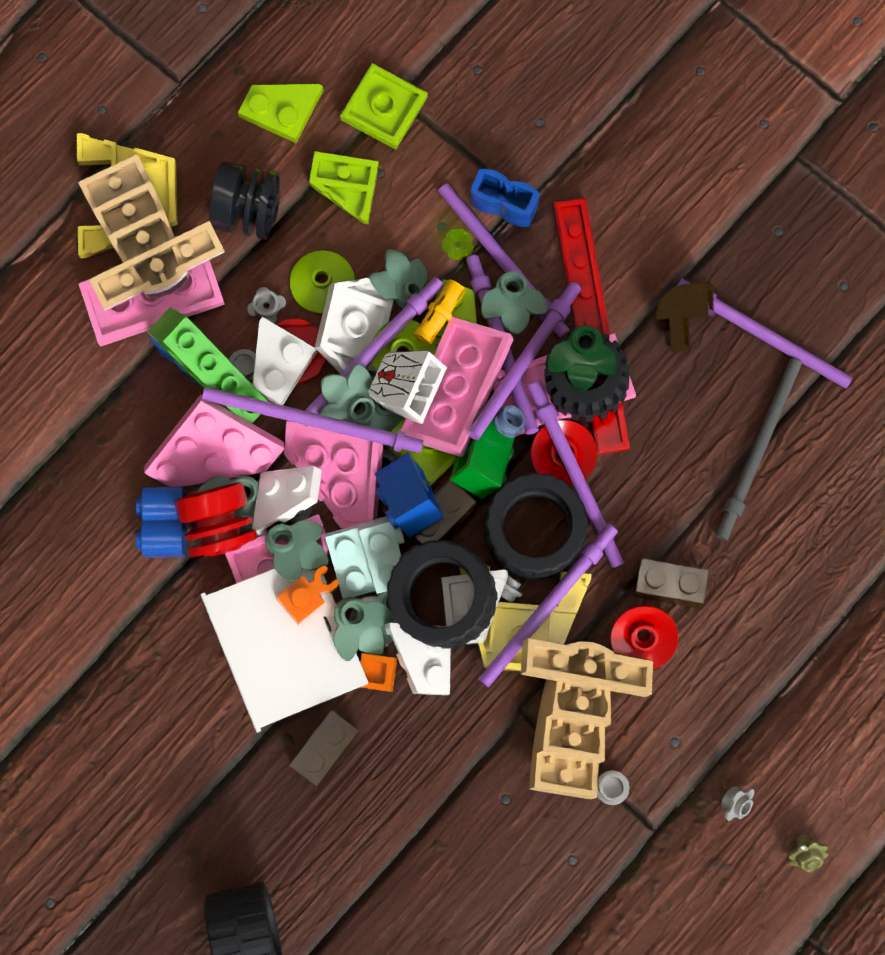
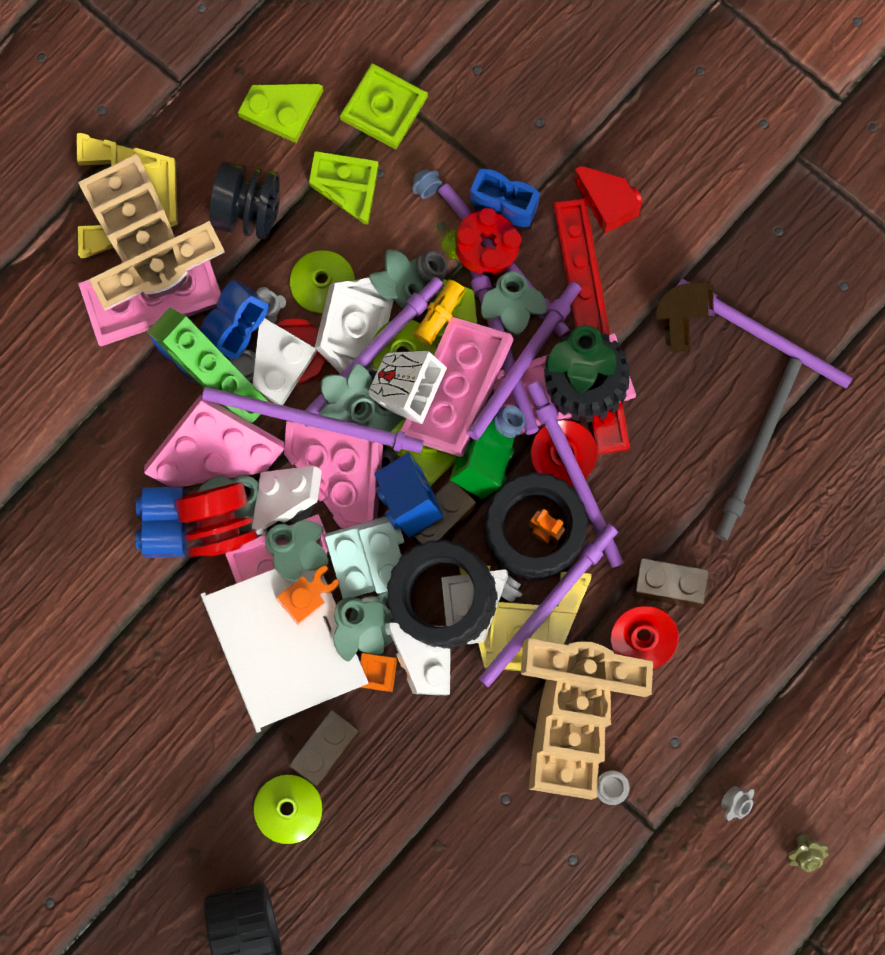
none -> blue brick [200,280,269,360]
none -> lime dish [254,775,322,844]
none -> sand blue plate [412,169,442,199]
none -> dark grey plate [416,251,448,283]
none -> red plate [454,208,522,275]
none -> orange plate [529,509,566,545]
none -> red slope [573,166,642,234]

